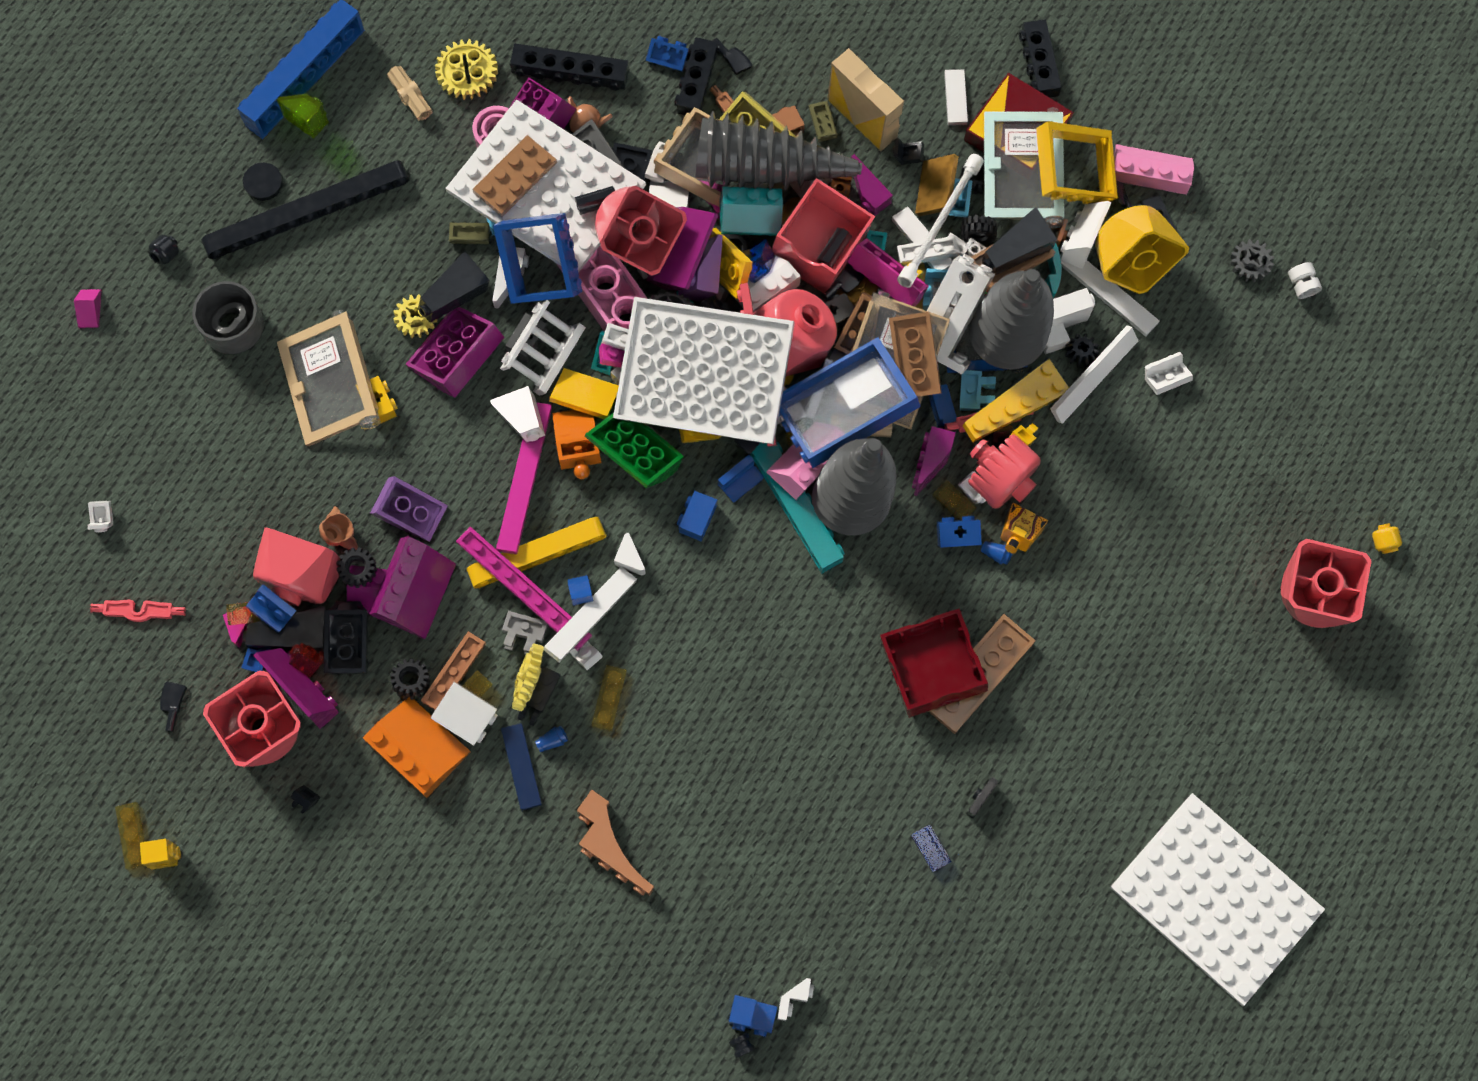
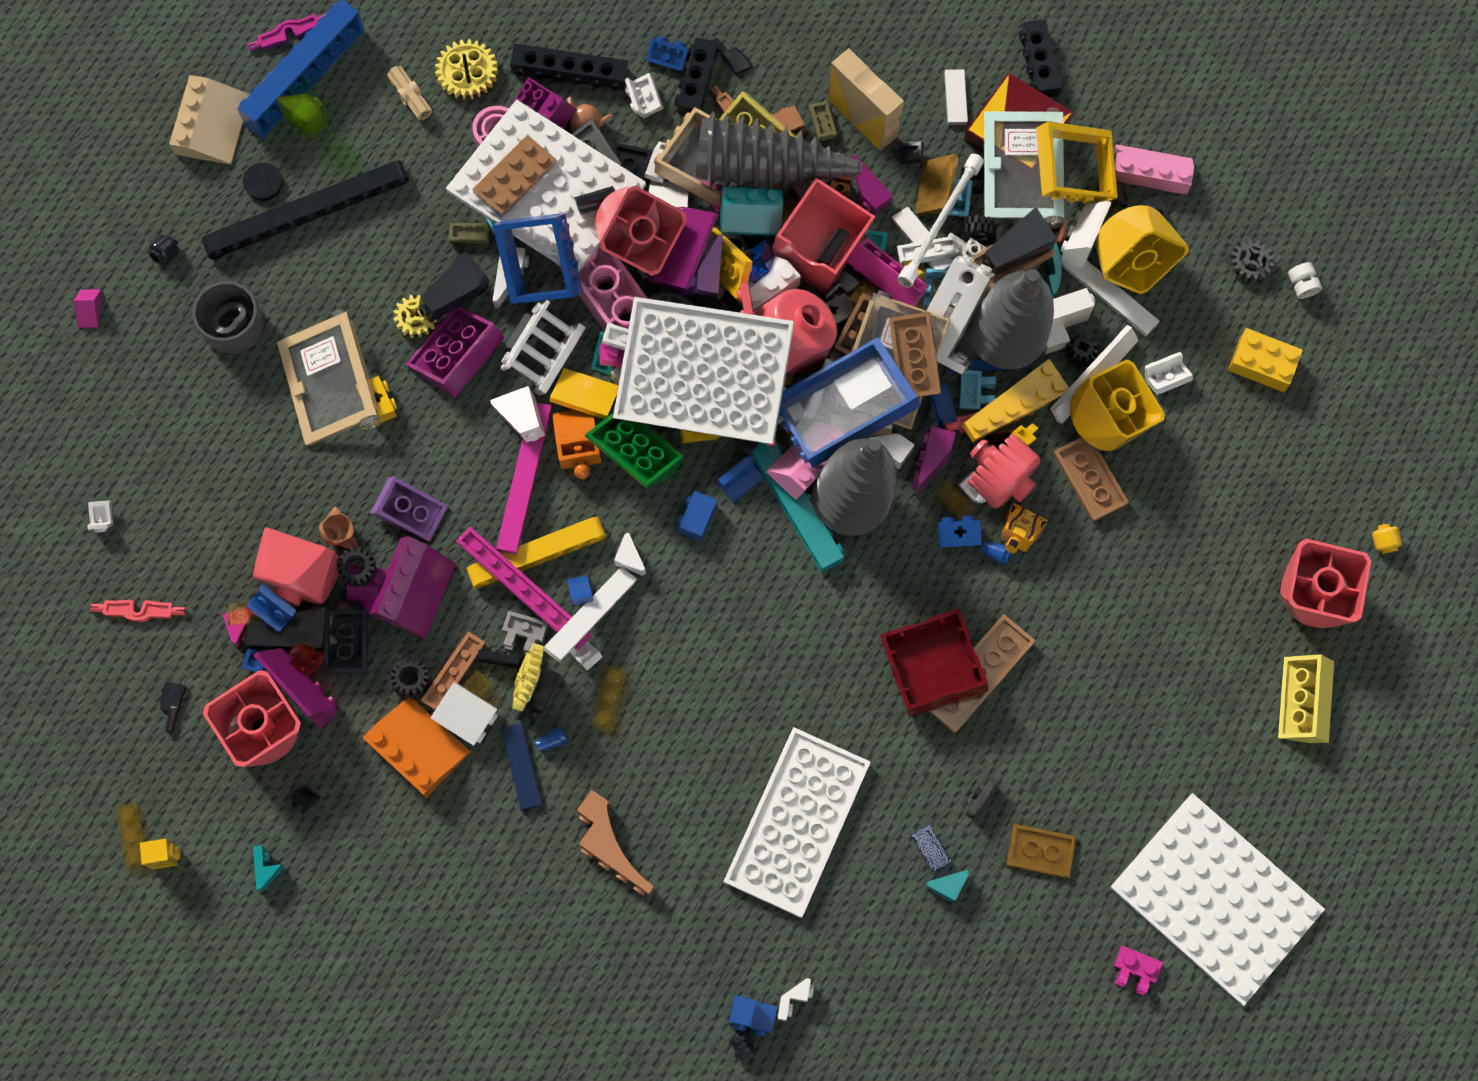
none -> tan slope [169,75,250,165]
none -> dark pink piece [247,14,326,52]
none -> teal slope [253,845,284,892]
none -> black plate [477,650,521,669]
none -> white bracket [625,73,664,119]
none -> white plate [723,727,870,918]
none -> white slope [869,433,915,469]
none -> teal slope [925,870,969,903]
none -> pearl gold tile [1006,823,1077,879]
none -> medium nougat plate [1052,437,1129,522]
none -> yellow piece [1070,360,1165,451]
none -> dark pink plate [1114,946,1163,995]
none -> yellow brick [1228,328,1303,392]
none -> light yellow slope [1278,655,1334,743]

